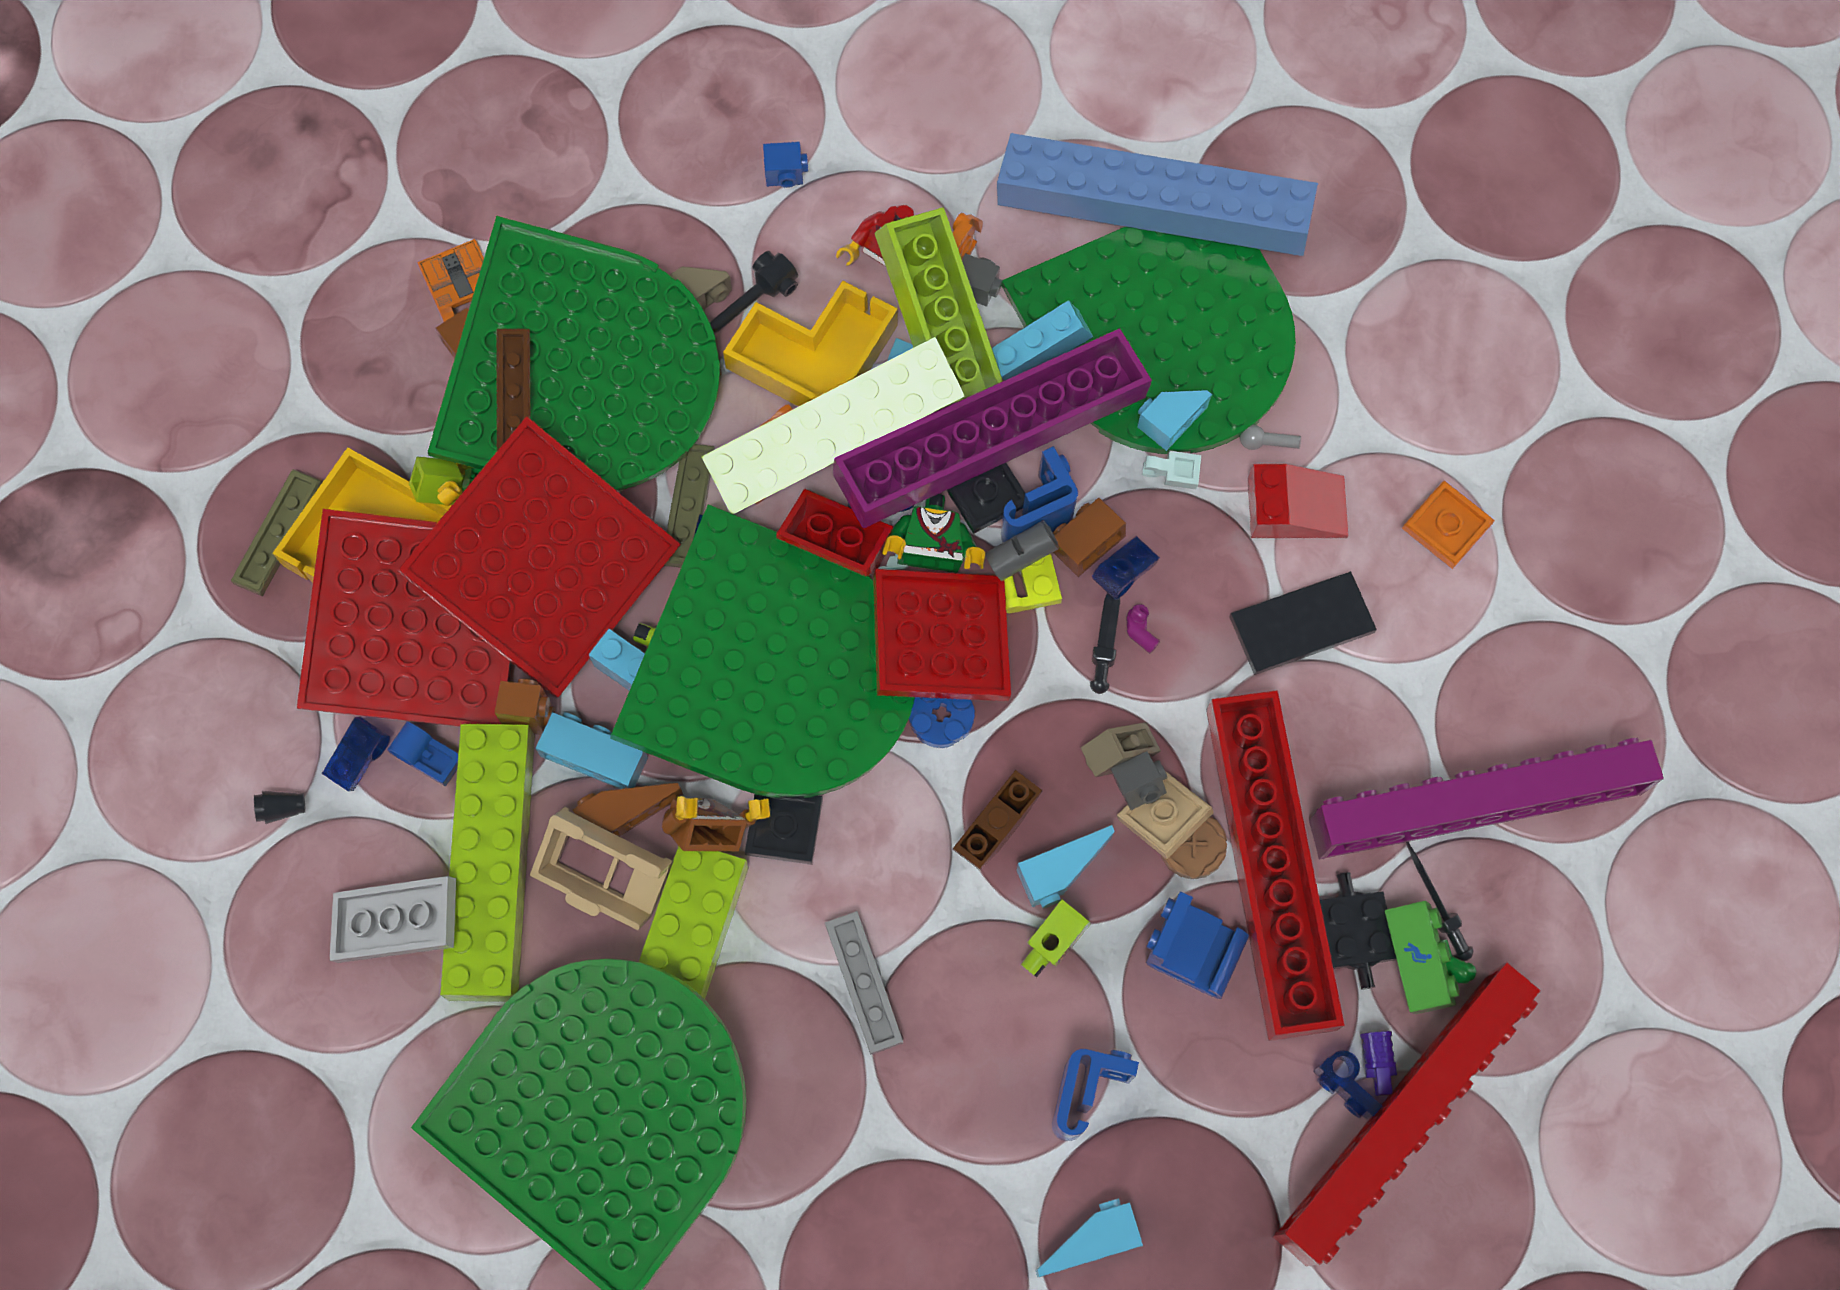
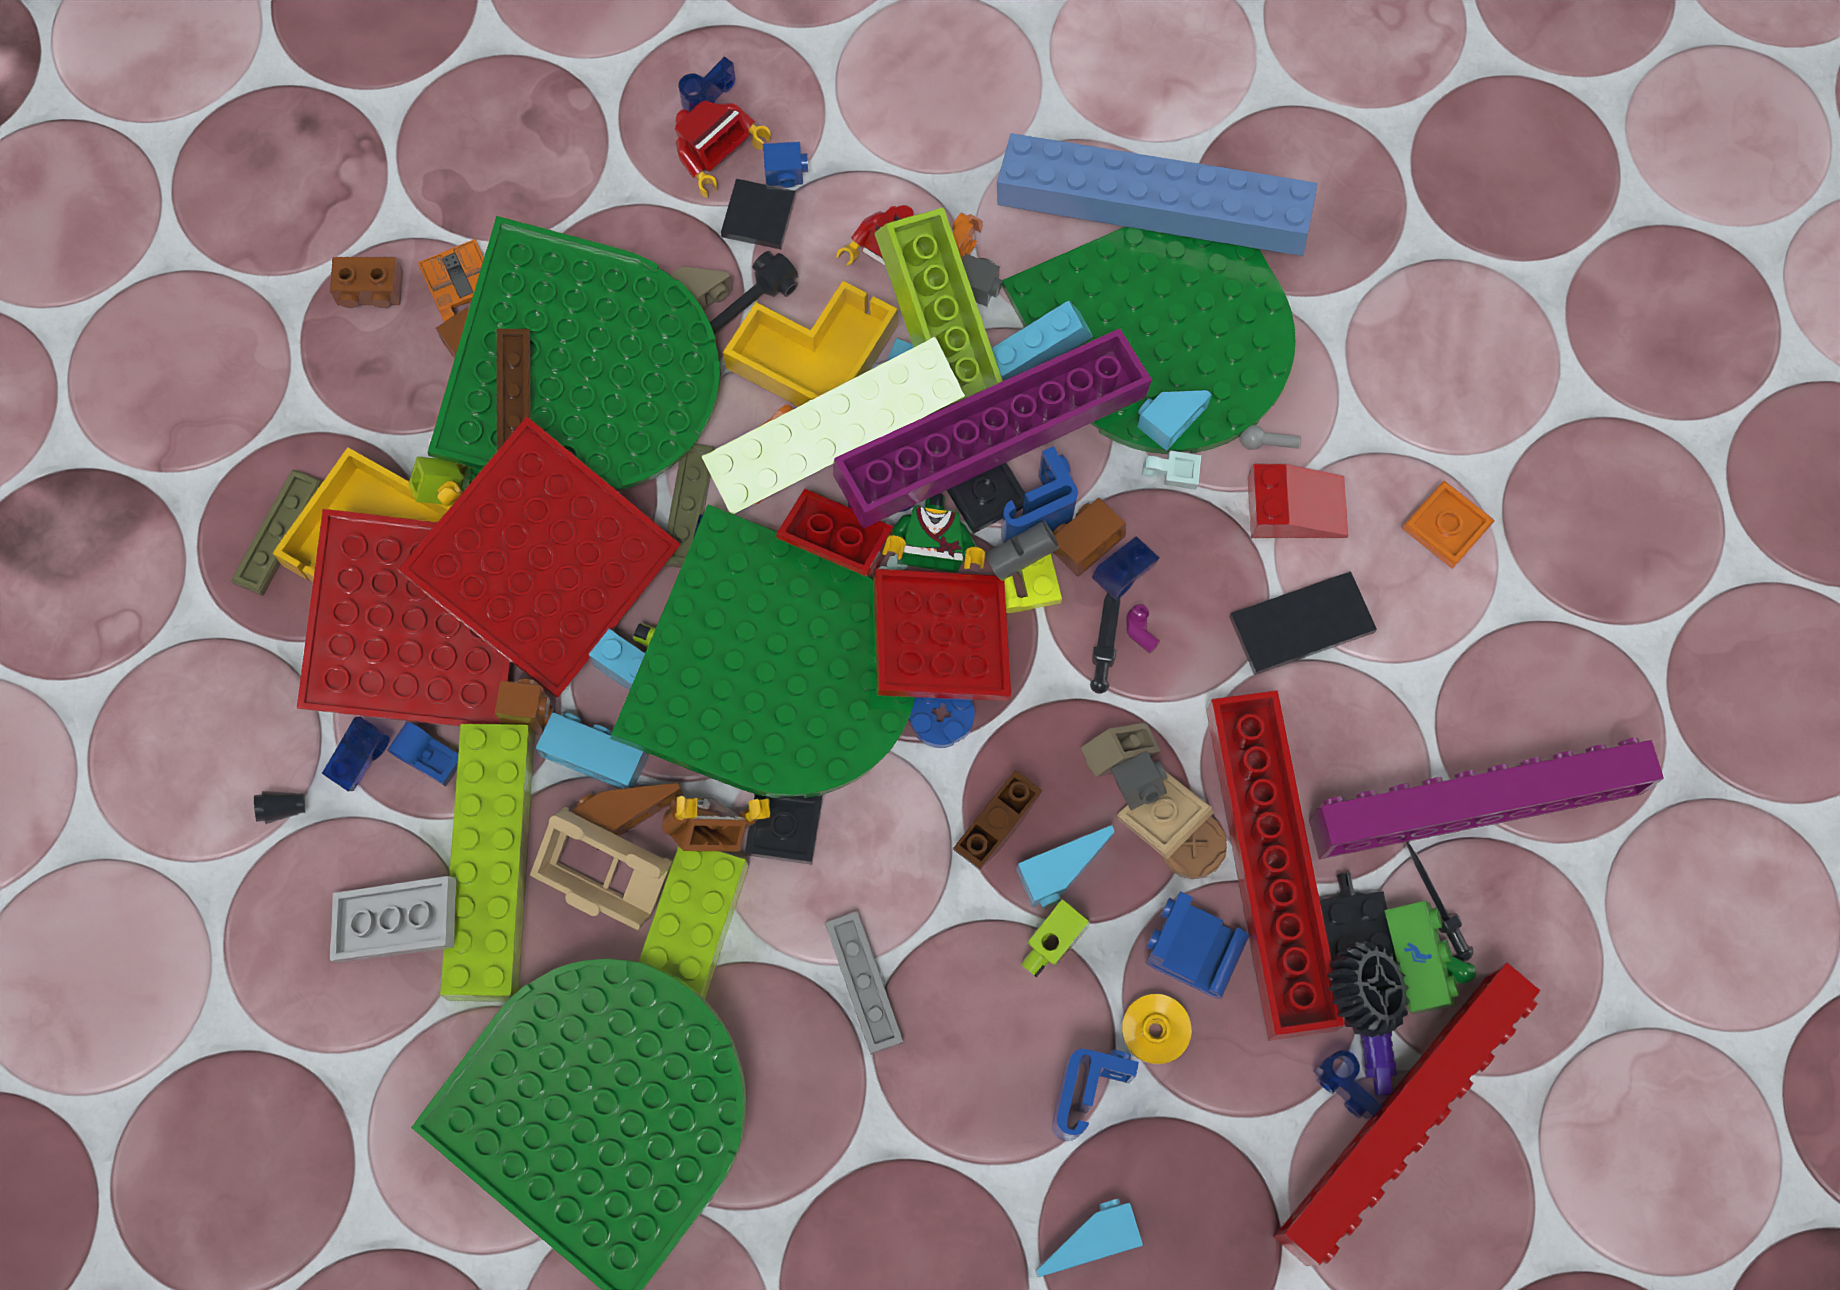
none -> dark orange brick [330,257,403,308]
none -> red torso [675,101,771,198]
none -> clear blue plate [678,56,736,112]
none -> black tile [721,179,796,250]
none -> yellow dish [1122,994,1192,1064]
none -> black gear [1327,941,1410,1037]

